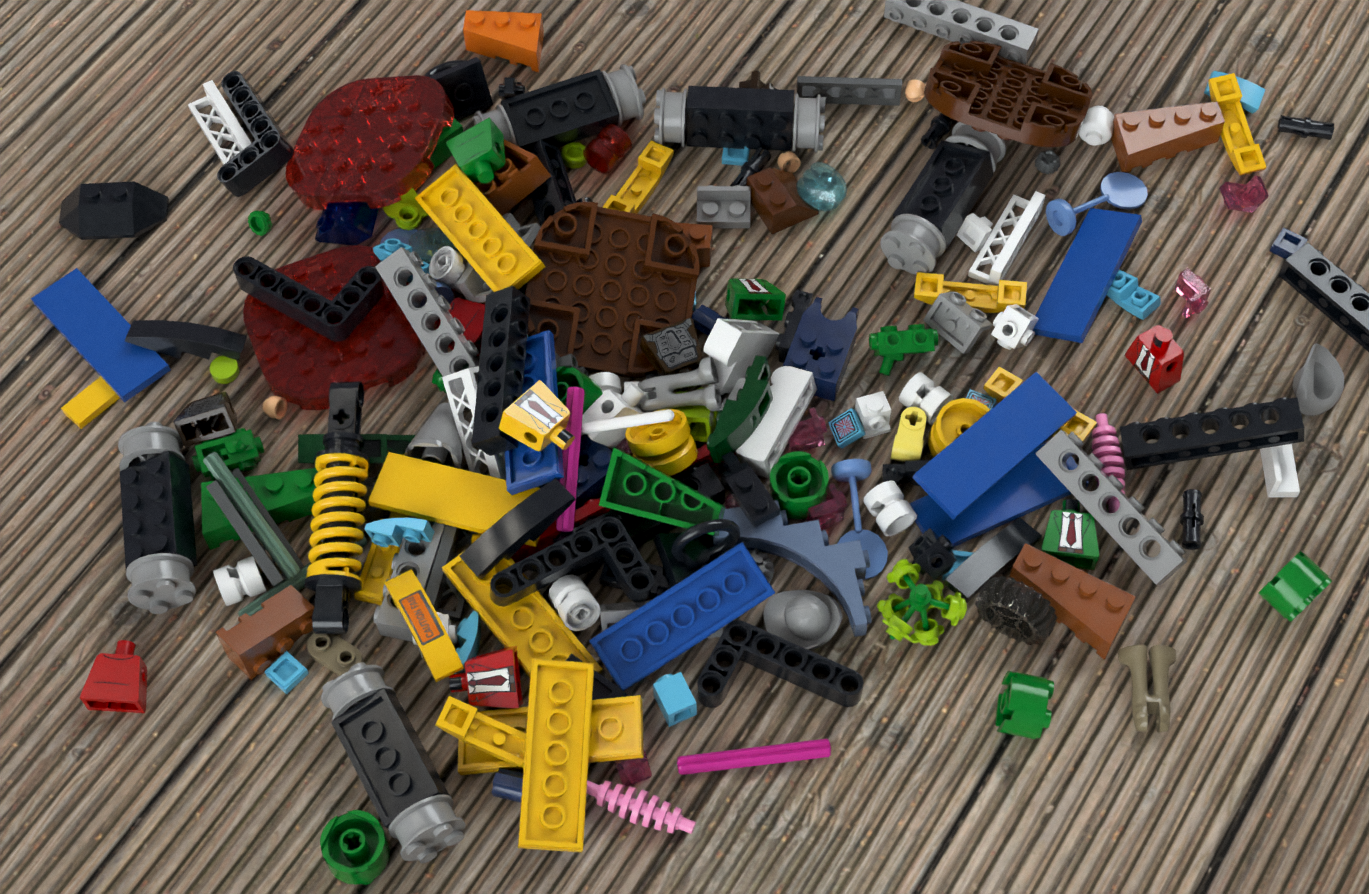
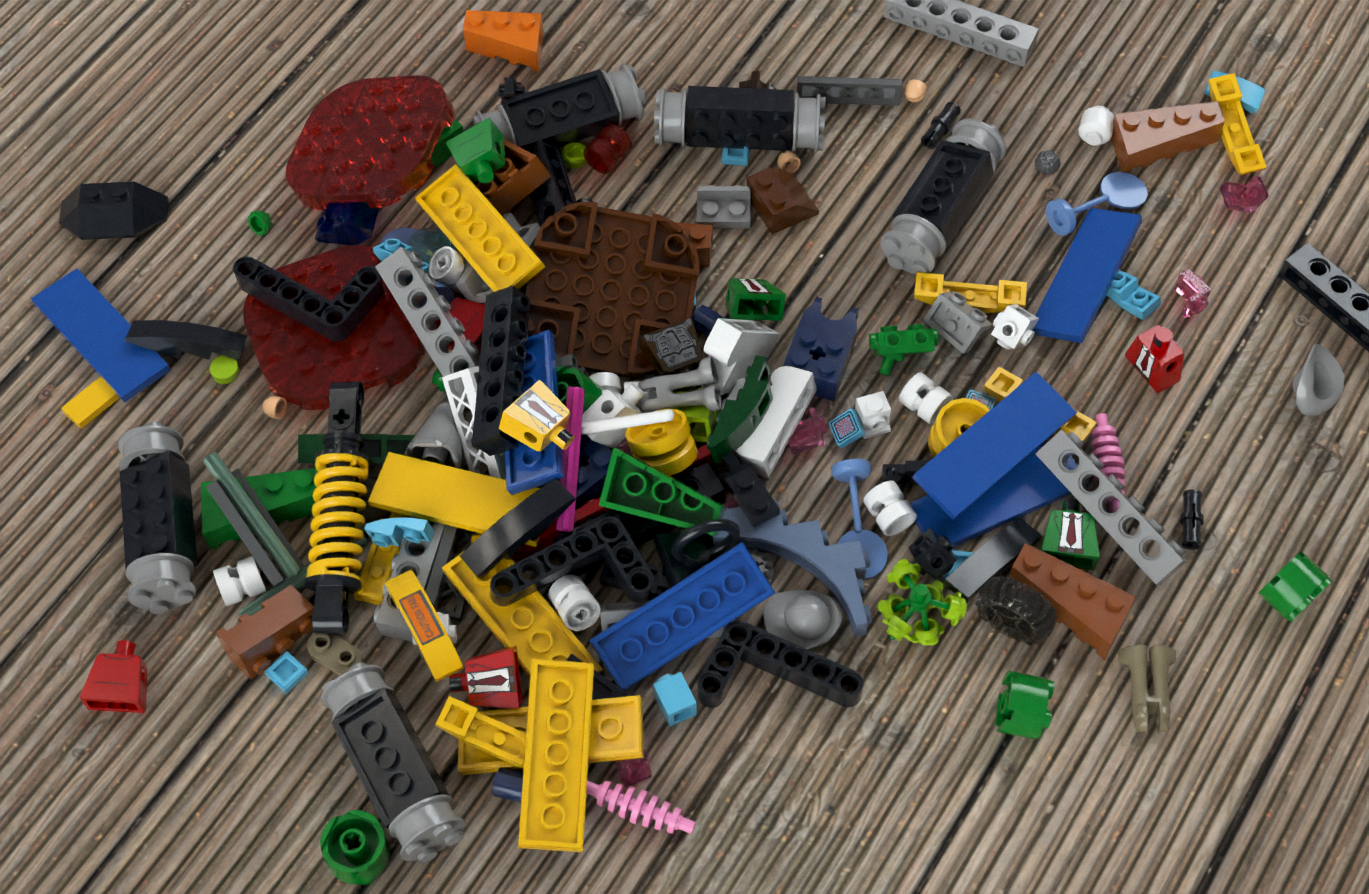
dark brown torso [174,392,237,447] -> none
white fence [188,80,251,165] -> none
green brick [192,428,265,480] -> none
black beam [217,71,294,197] -> none
lime plate [383,186,429,230] -> none
black tile [421,57,493,121] -> none
medium azure slope [454,610,481,674] -> none
yellow slope [603,141,674,214] -> none
dark pink axle [677,739,831,775] -> none
black pin [730,147,771,186] -> none
green brick [769,451,829,519] -> none
black hinge [775,290,813,363] -> none
clear light blue piece [796,162,847,211] -> none
clear pink bracket [807,483,847,530] -> none
light yellow piece [890,407,926,462] -> none
reddish brown plate [924,41,1093,147] -> none
white tile [956,213,993,252] -> none
white fence [968,191,1045,286] -> none
black brick [1120,397,1304,470] -> none
white panel [1260,444,1300,497] -> none
tile [1270,227,1308,259] -> none
black pin [1277,115,1334,140] -> none

